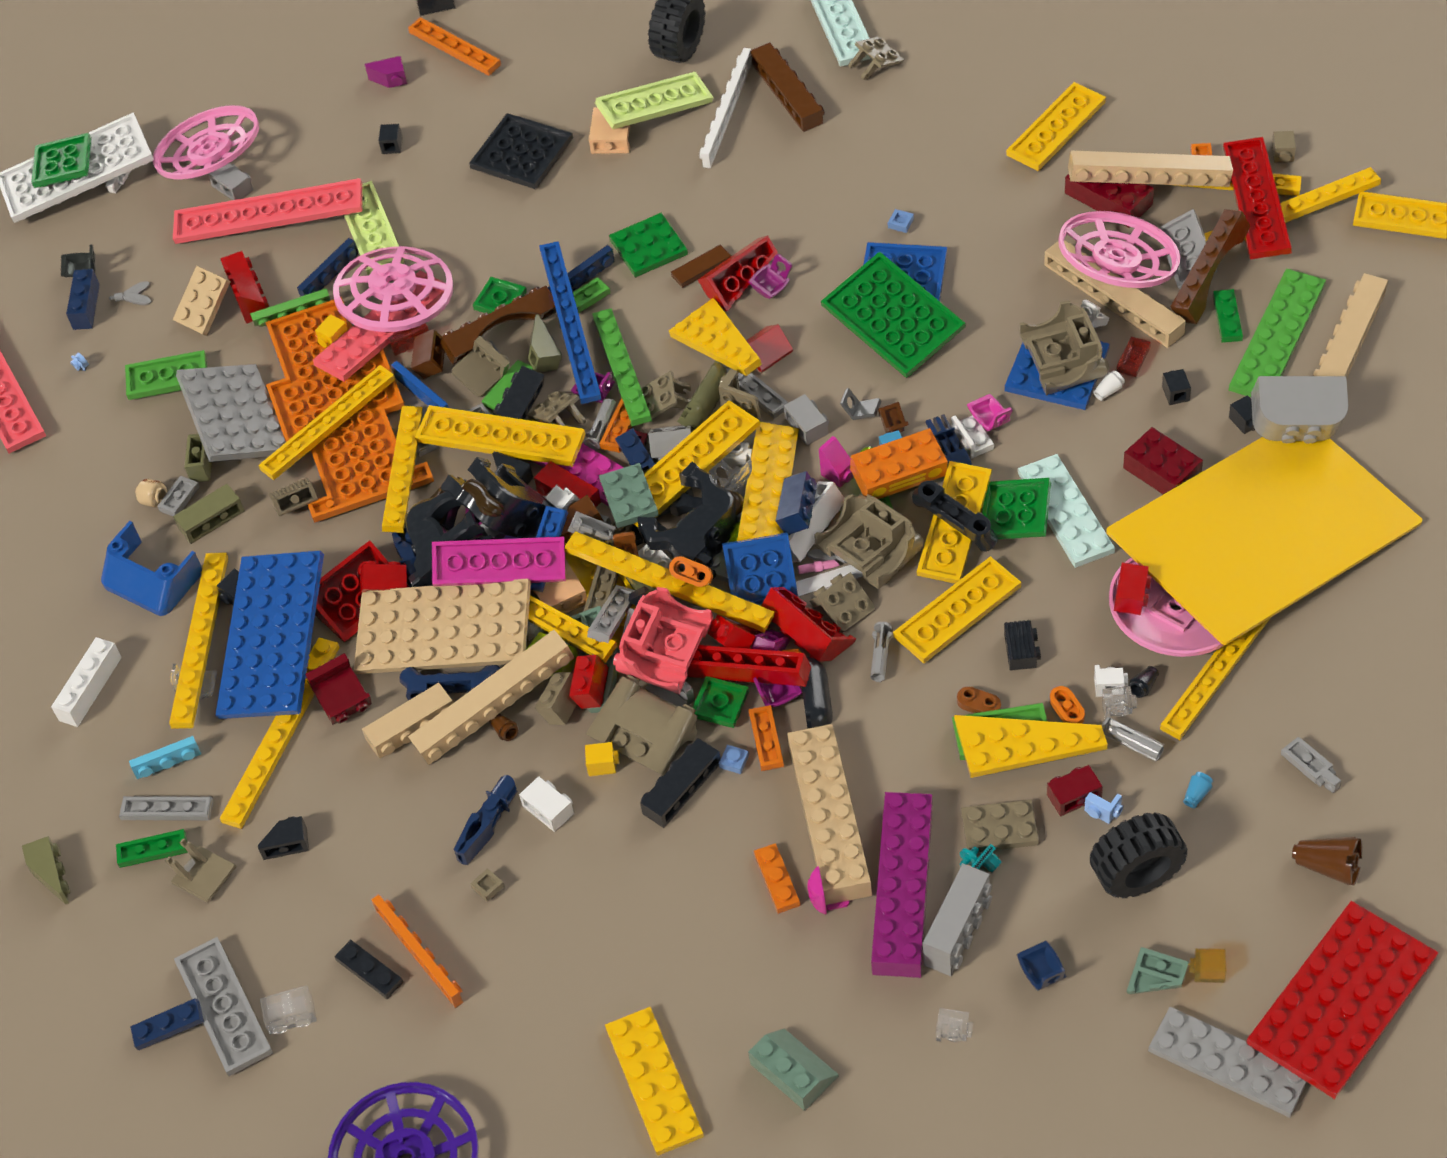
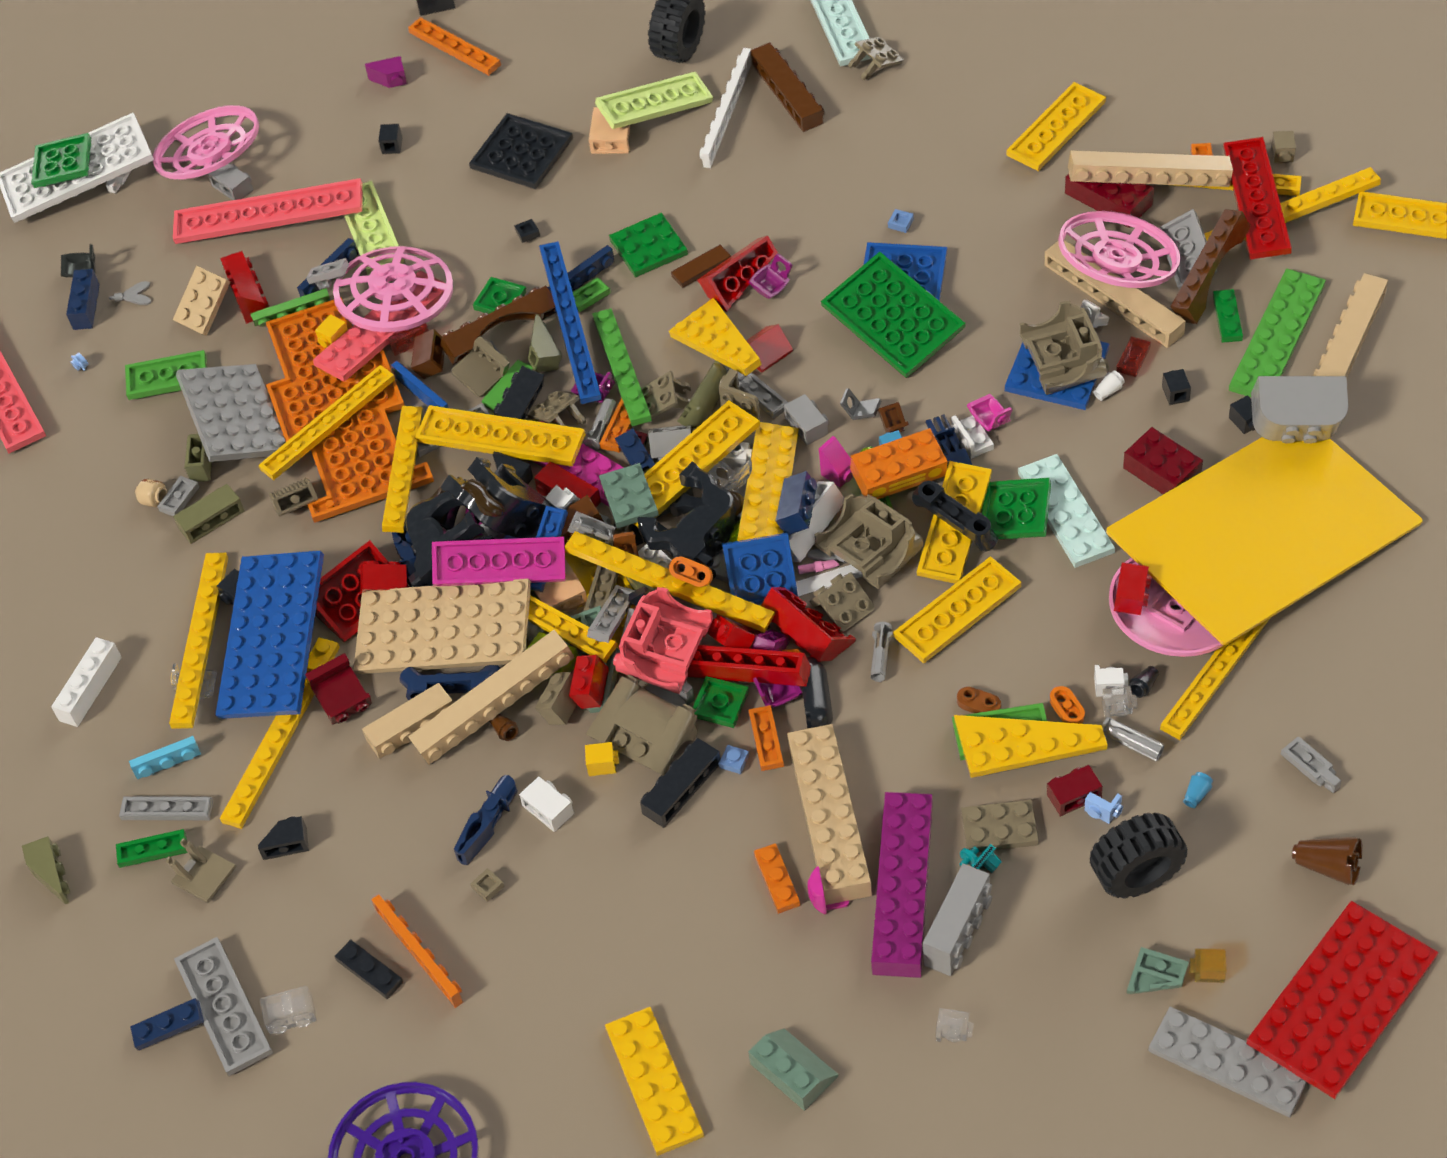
blue windscreen [101,521,202,616] -> none
black brick [1004,620,1041,671] -> none
dark blue piece [1016,941,1066,991] -> none
none -> light grey hinge [306,258,349,289]
none -> black plate [514,219,540,243]

